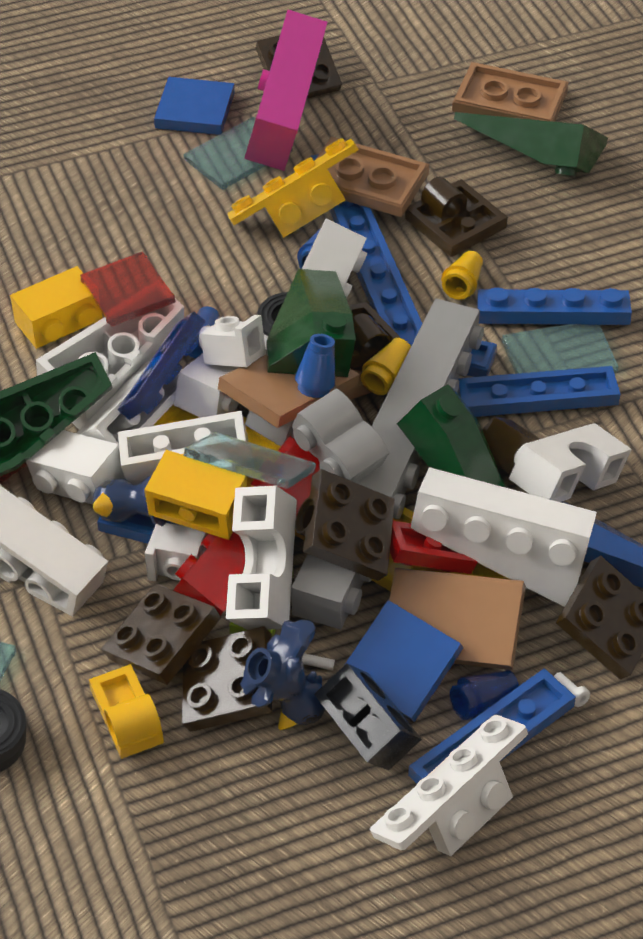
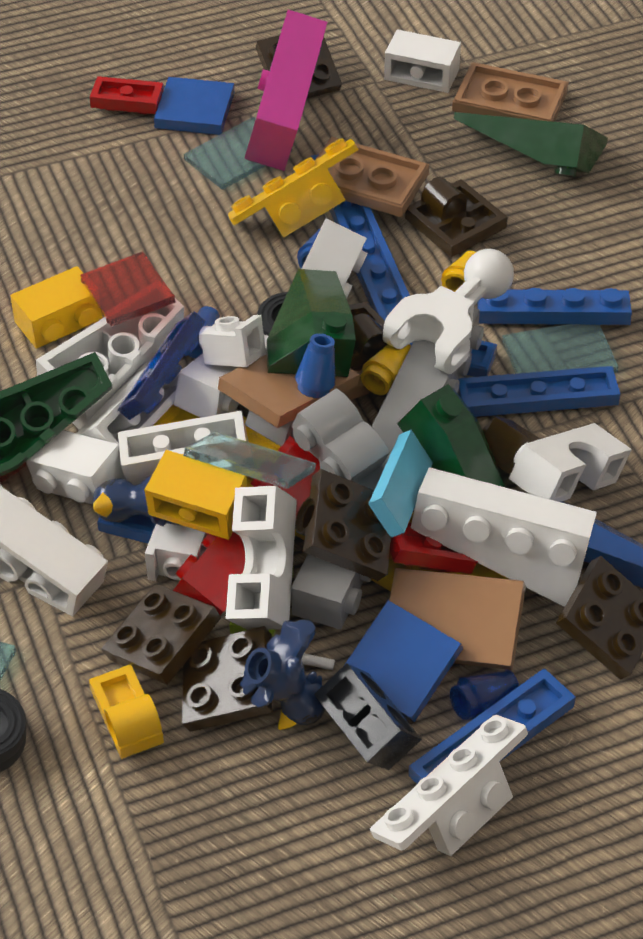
white piece [554,672,590,707] -> none
none -> red plate [89,76,164,114]
none -> medium azure tile [368,430,433,537]
none -> white piece [383,249,514,374]
none -> white brick [384,30,461,93]

